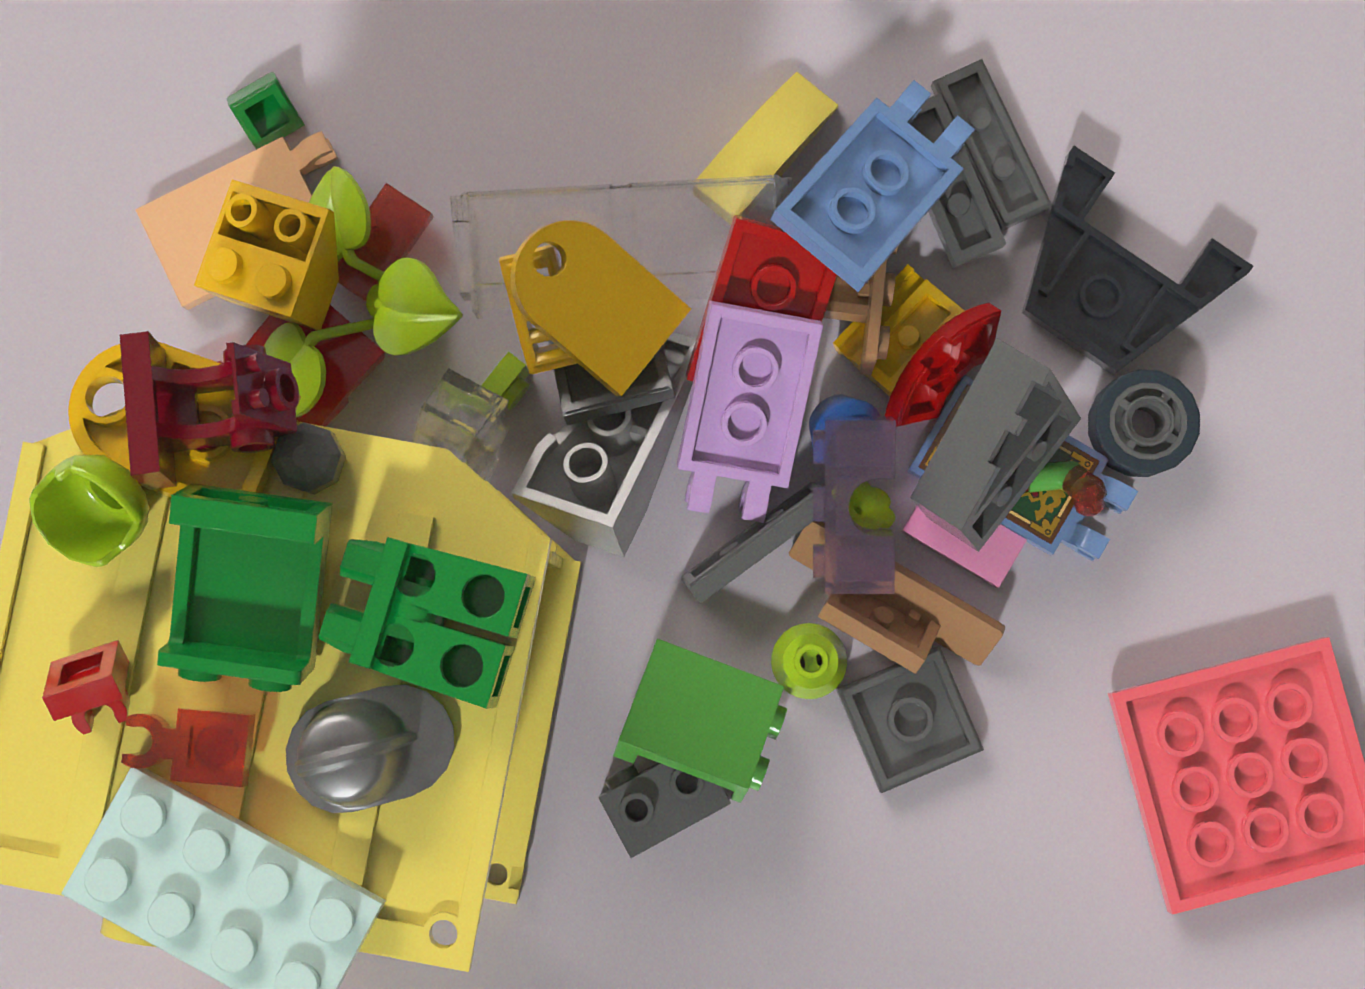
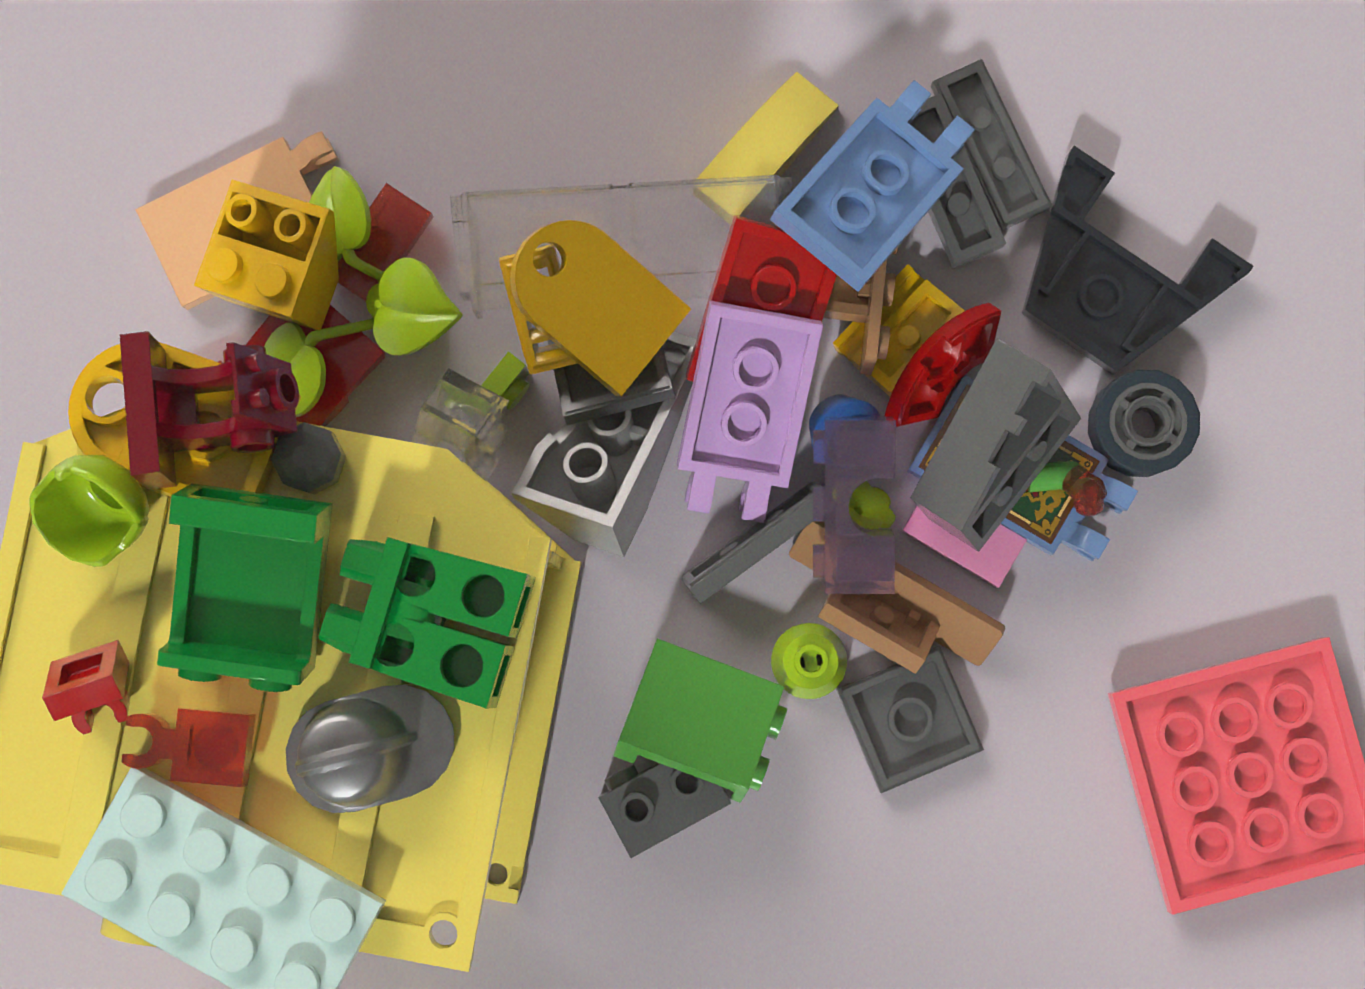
green slope [227,72,305,150] -> none

